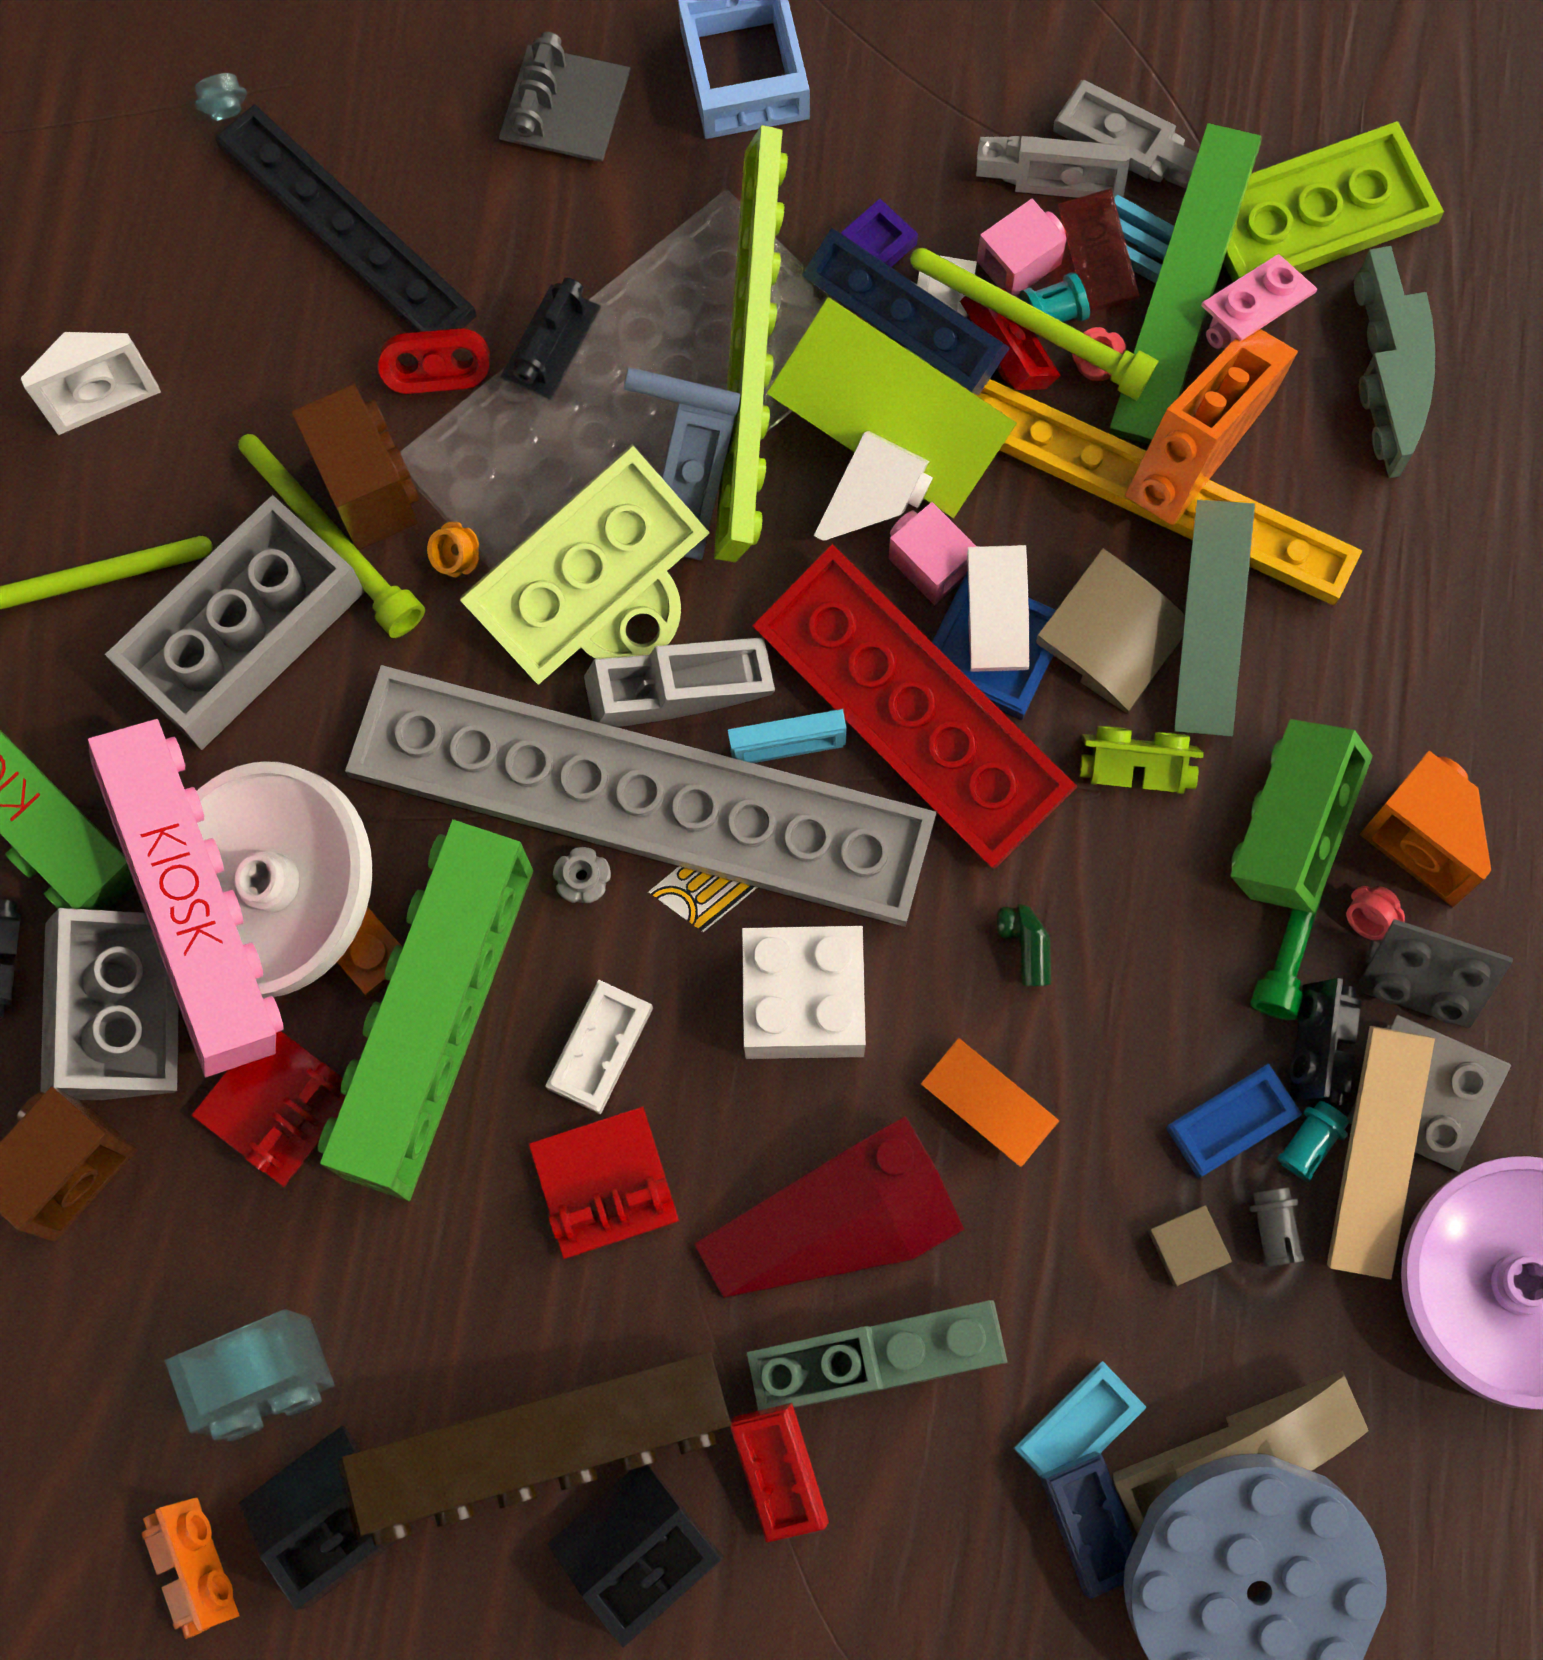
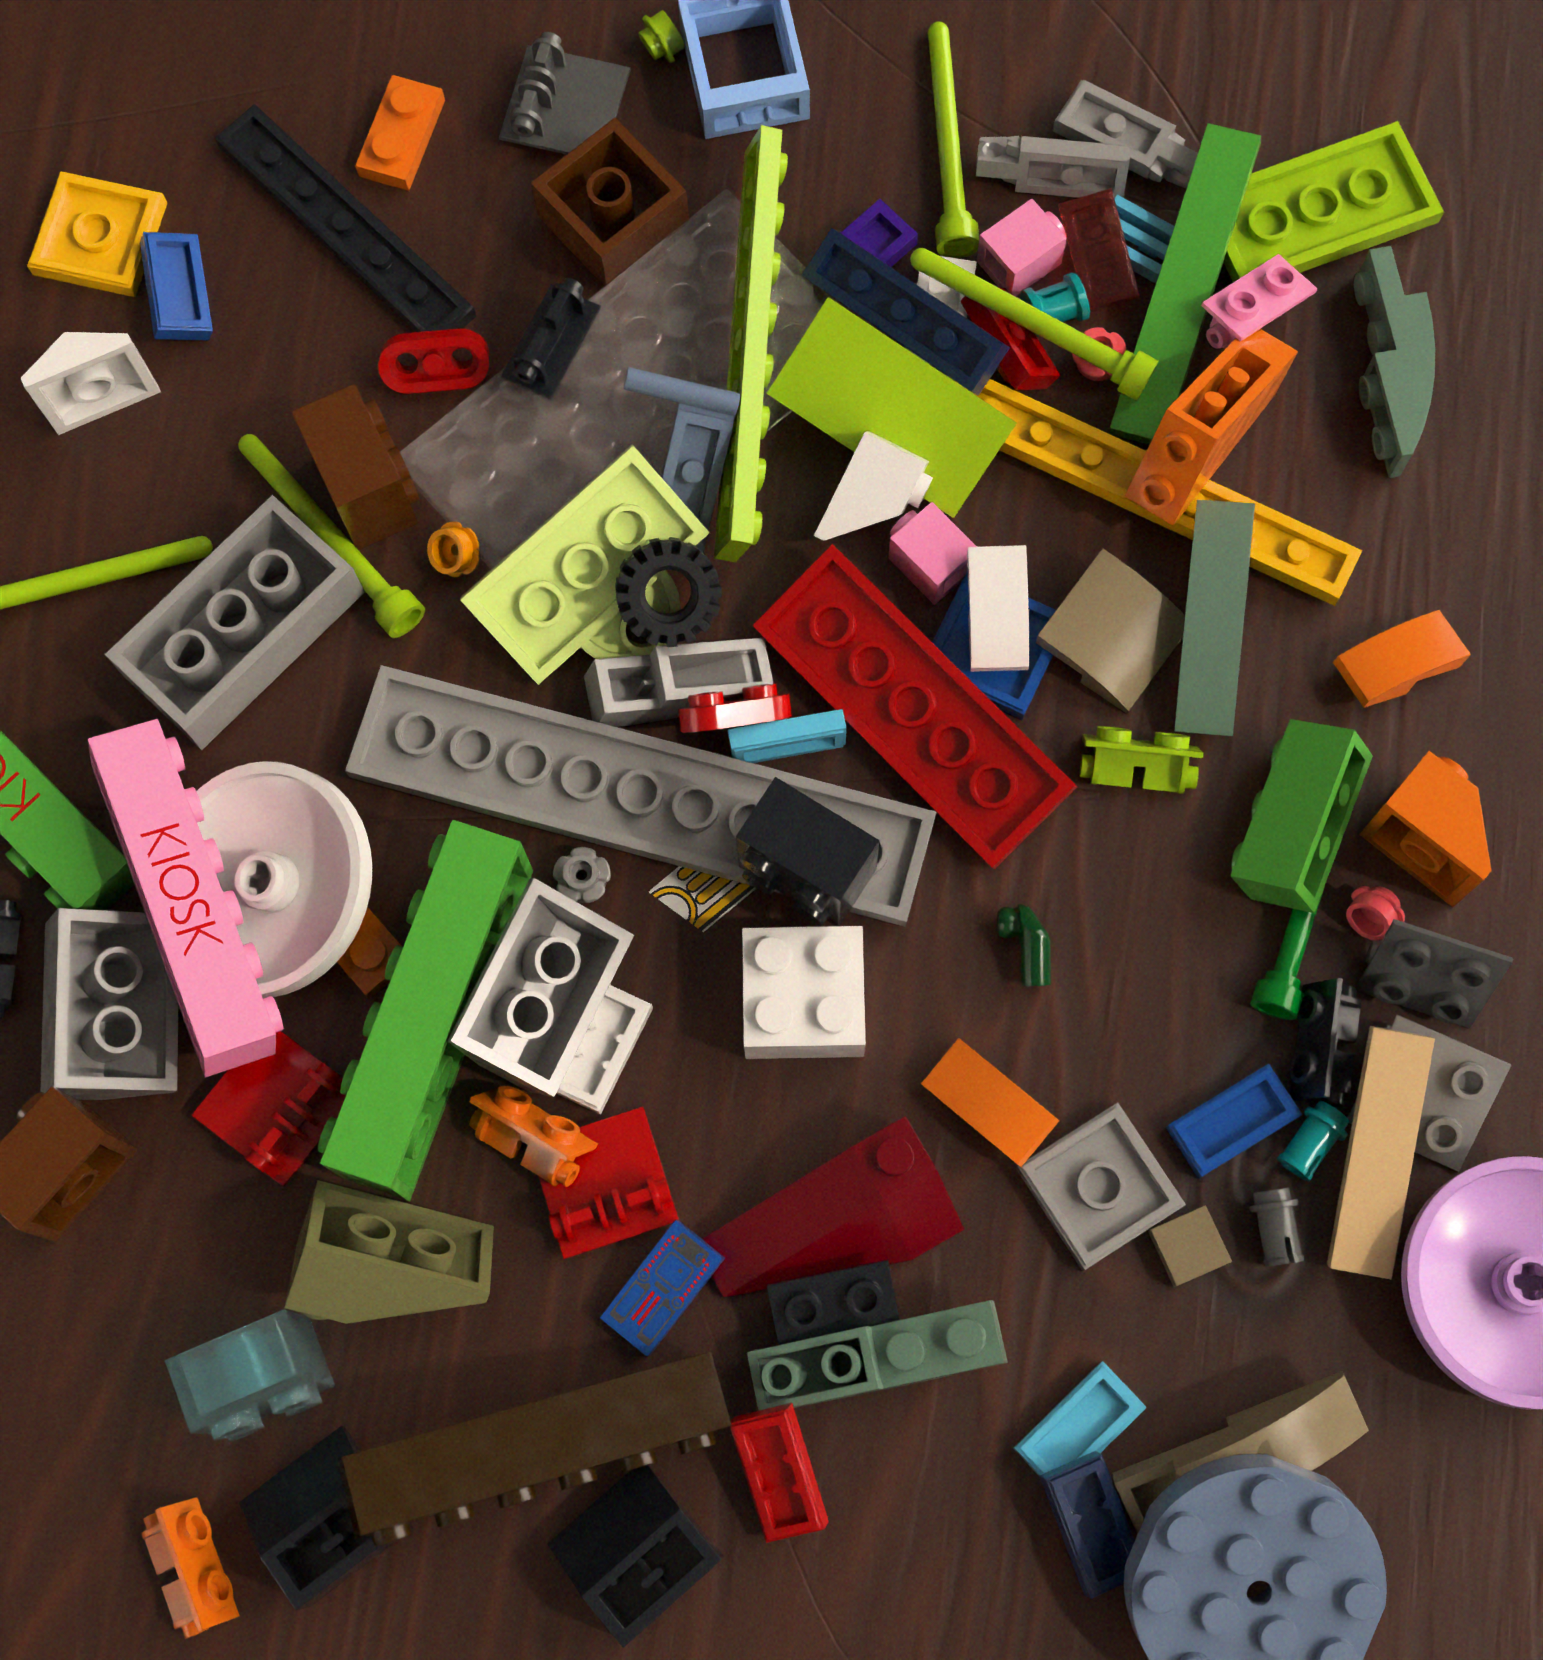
clear light blue plate [195,73,247,120] -> none
none -> yellow tile [27,171,167,297]
none -> blue tile [140,232,213,340]
none -> olive slope [285,1180,494,1324]
none -> orange plate [355,75,445,191]
none -> light grey slope [447,878,634,1097]
none -> orange hinge [469,1086,598,1187]
none -> reddish brown brick [531,117,690,289]
none -> blue tile [600,1220,725,1357]
none -> black tyre [615,537,722,647]
none -> lime plate [638,10,685,63]
none -> plate [678,683,792,733]
none -> black brick [736,777,879,926]
none -> black hinge [767,1259,900,1345]
none -> lime piece [928,21,980,258]
none -> light grey tile [1016,1103,1186,1271]
none -> orange slope [1333,610,1471,708]

